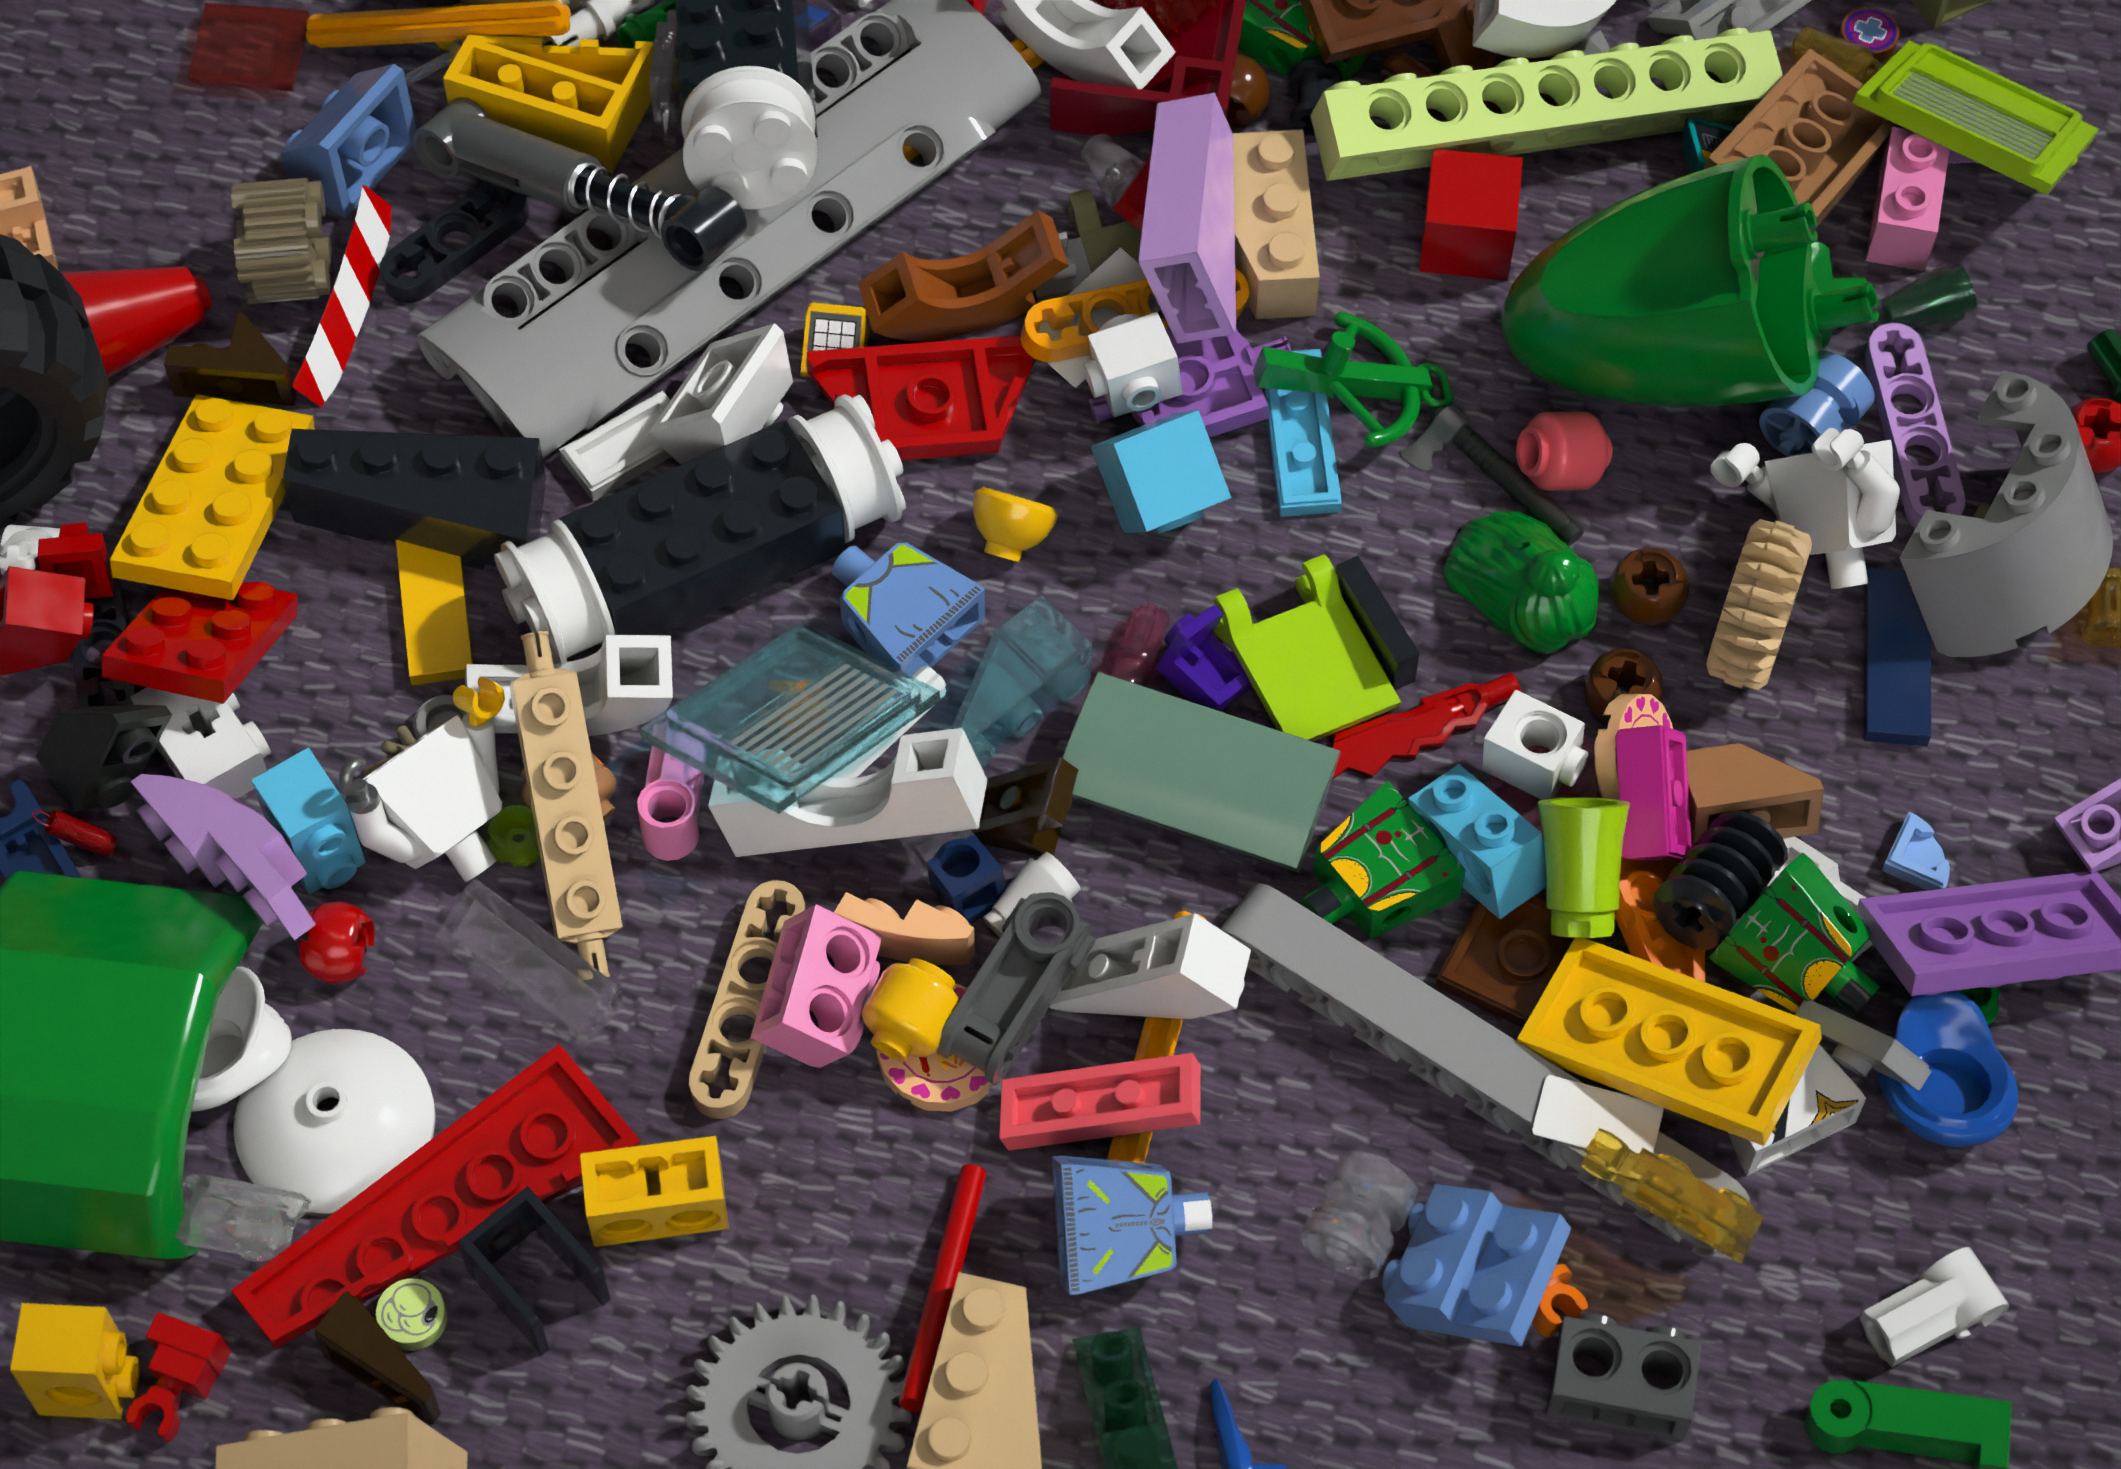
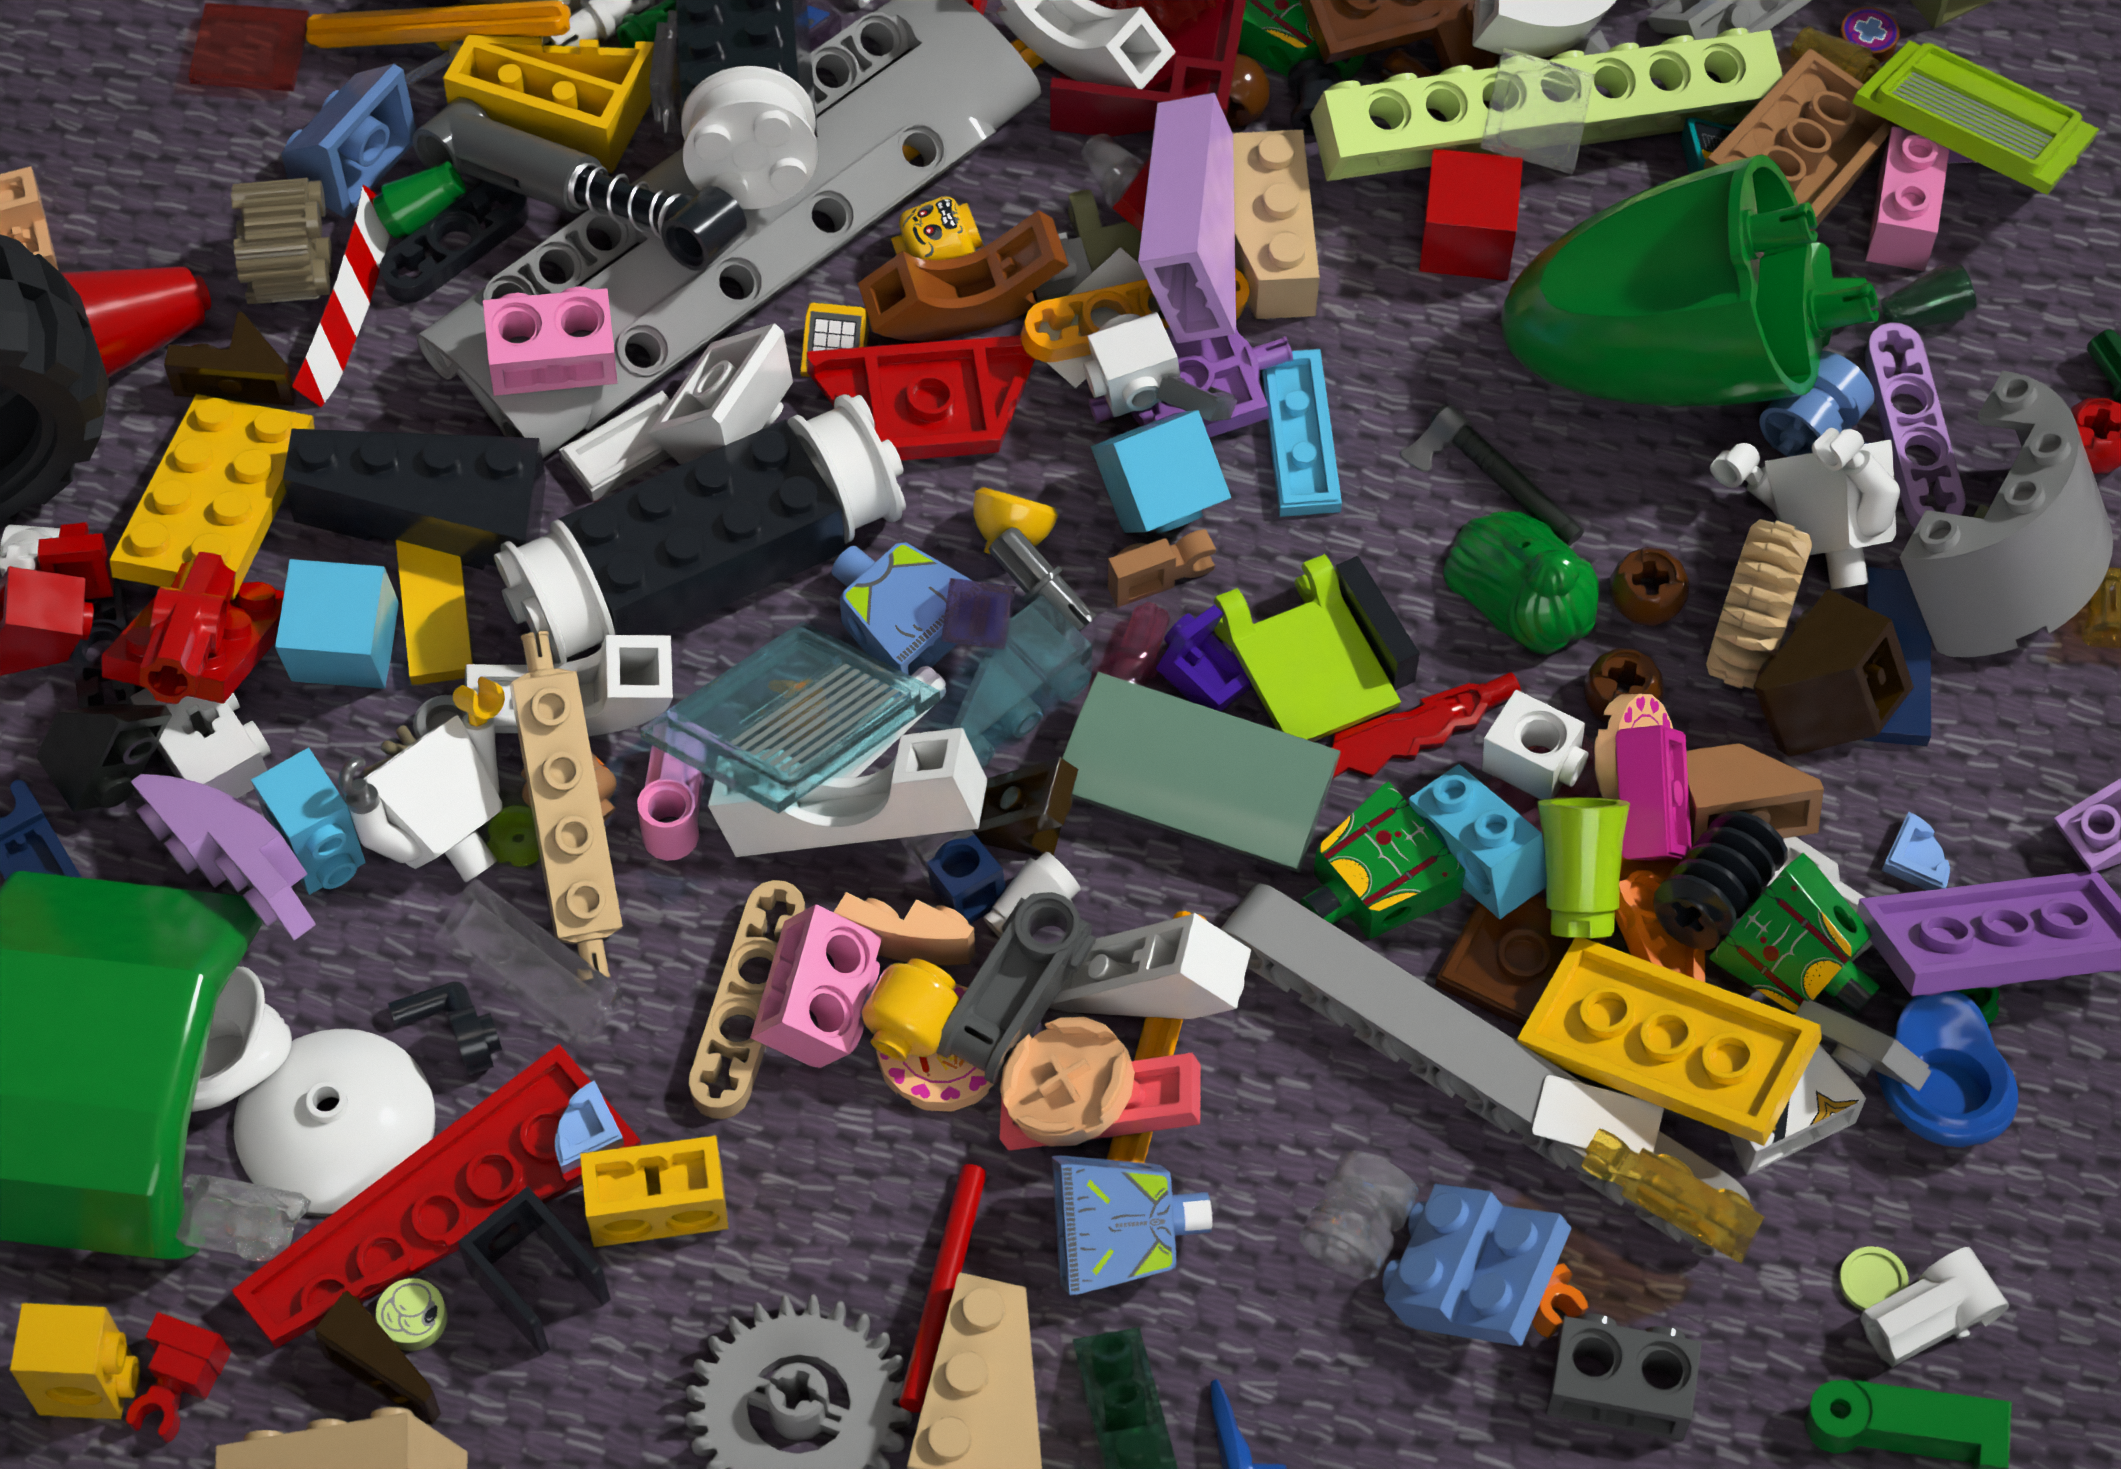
red piece [32,810,128,858] -> none
red piece [299,901,375,984] -> none
green piece [1253,312,1453,448] -> none
coral head [1516,412,1613,491] -> none
none -> red piece [139,552,236,704]
none -> medium azure head [275,559,399,689]
none -> green cone [373,162,466,239]
none -> black plate [388,981,502,1076]
none -> bright pink brick [483,287,618,396]
none -> light blue tile [555,1081,624,1174]
none -> yellow head [891,196,984,260]
none -> clear purple slope [941,578,1017,650]
none -> dark grey axle [989,527,1097,642]
none -> light nougat tile [1000,1017,1135,1146]
none -> medium nougat plate [1108,529,1216,608]
none -> dark grey tile [1156,376,1238,421]
none -> clear piece [1480,48,1595,174]
none -> dark brown slope [1753,589,1914,757]
none -> yellowish green piece [1839,1246,1909,1311]

